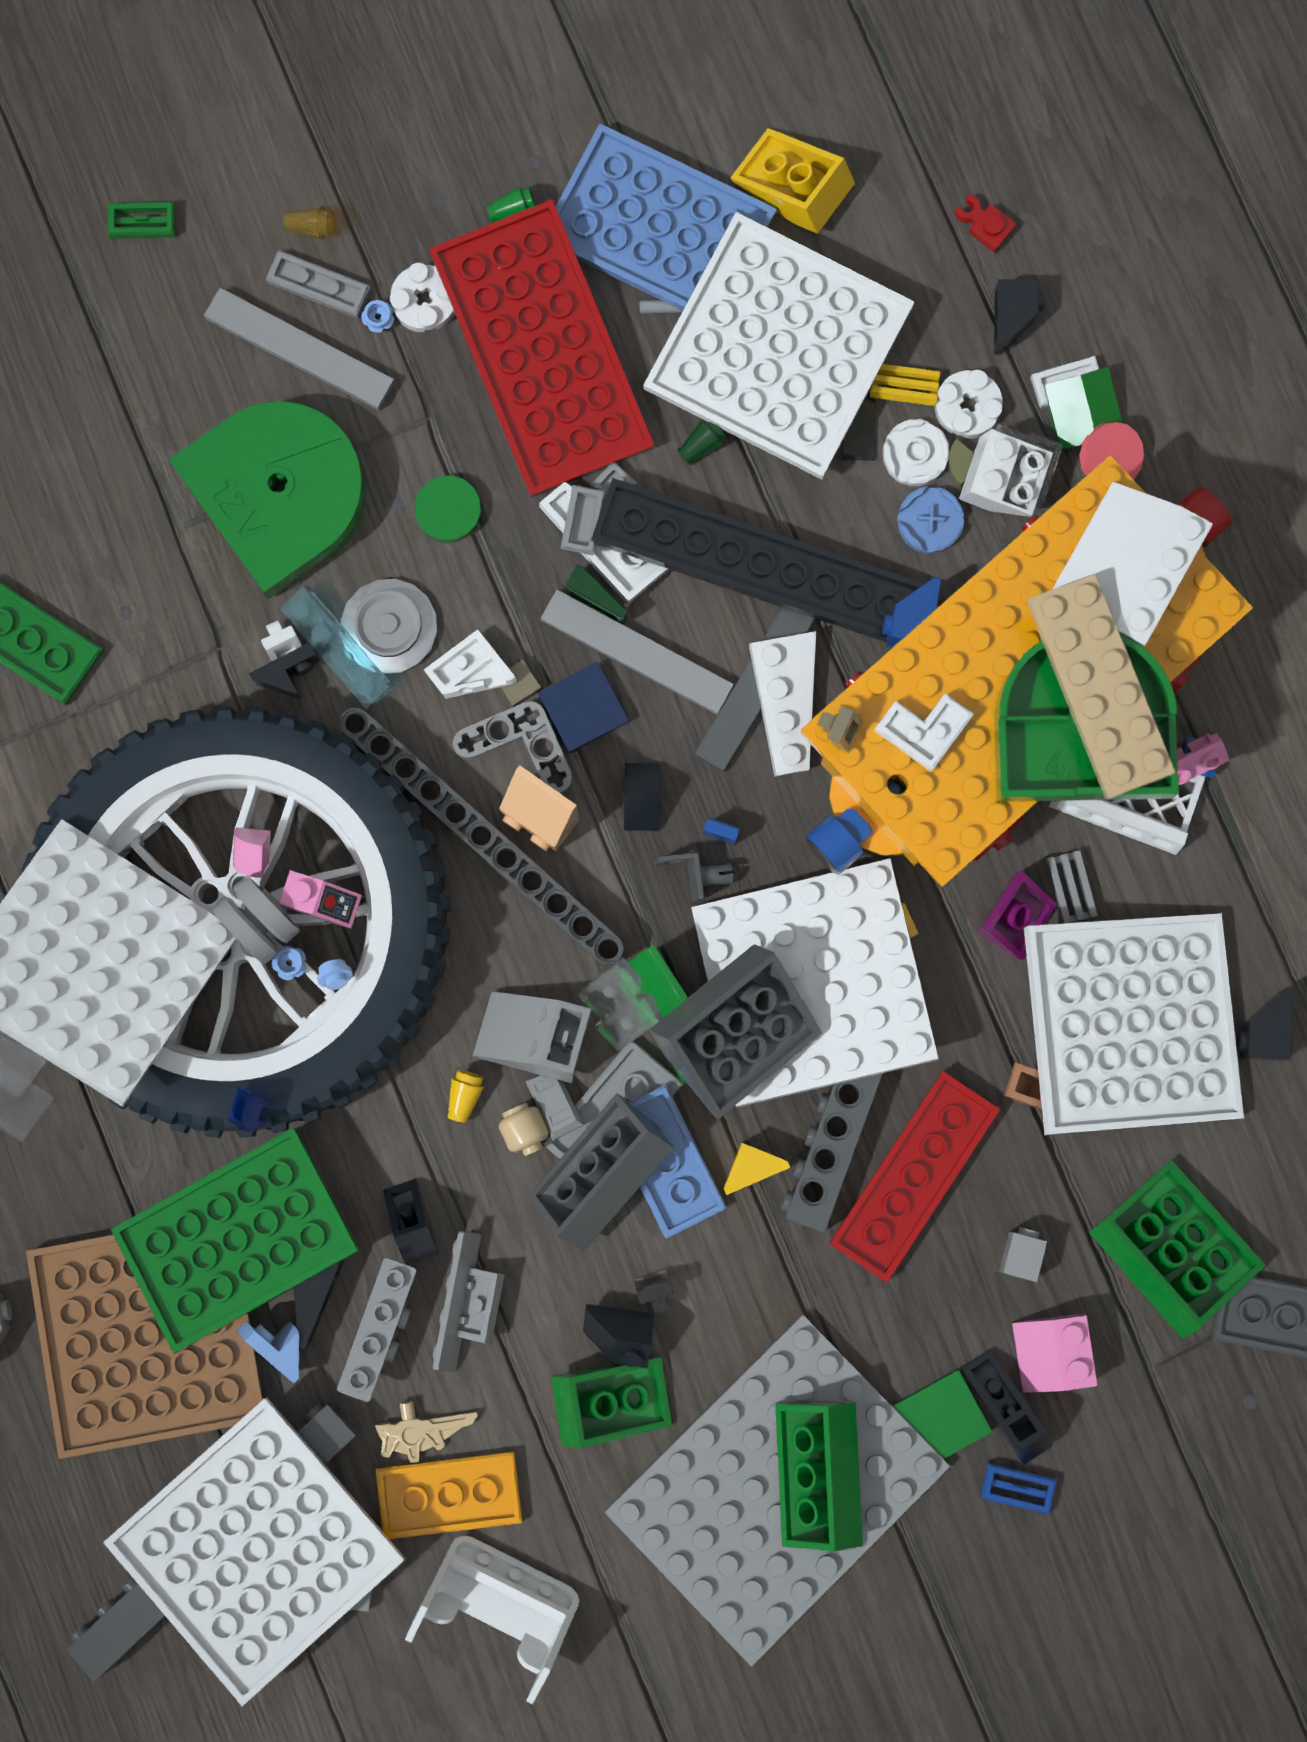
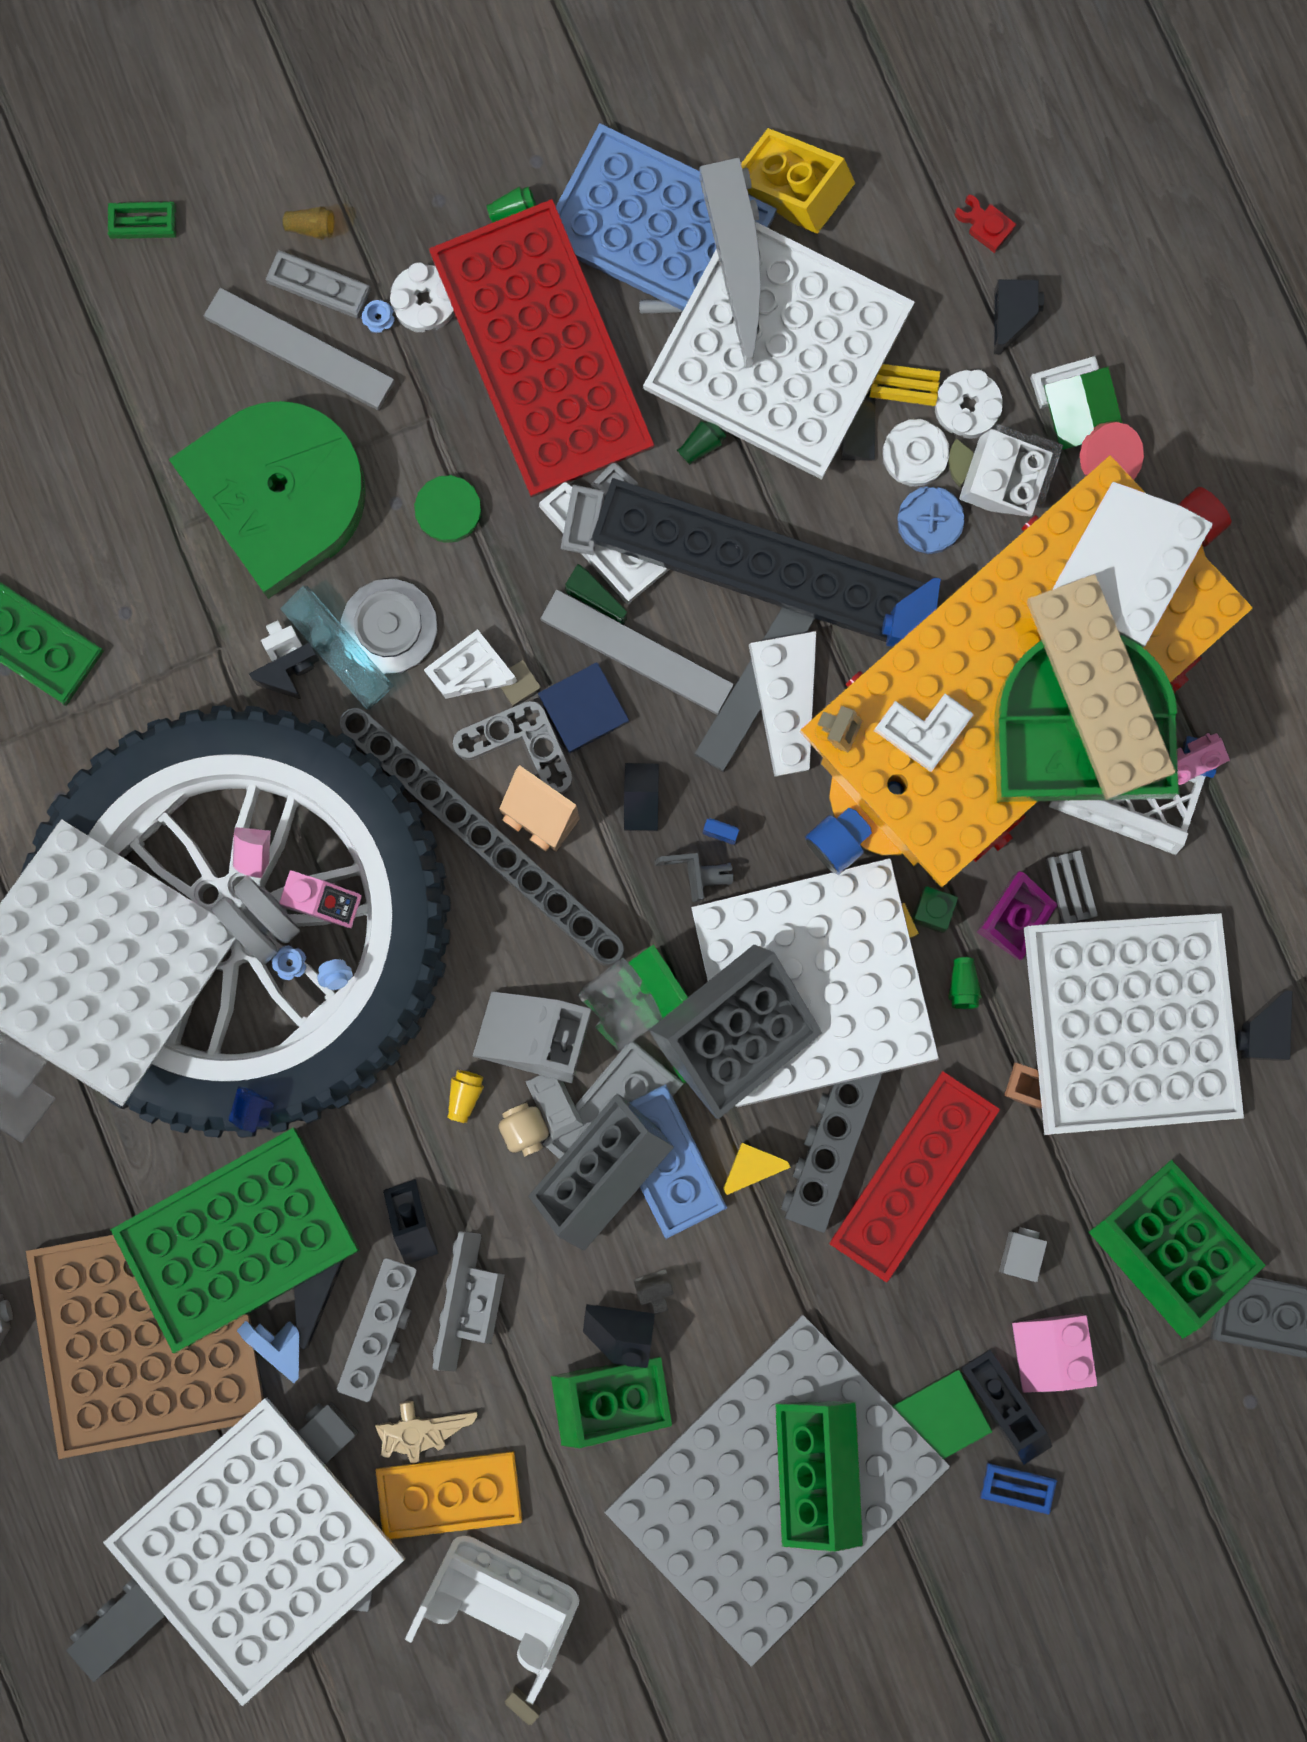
none -> dark tan tile [505,1685,541,1725]
none -> light grey slope [699,157,761,368]
none -> dark green brick [912,886,958,933]
none -> green cone [948,957,982,1009]

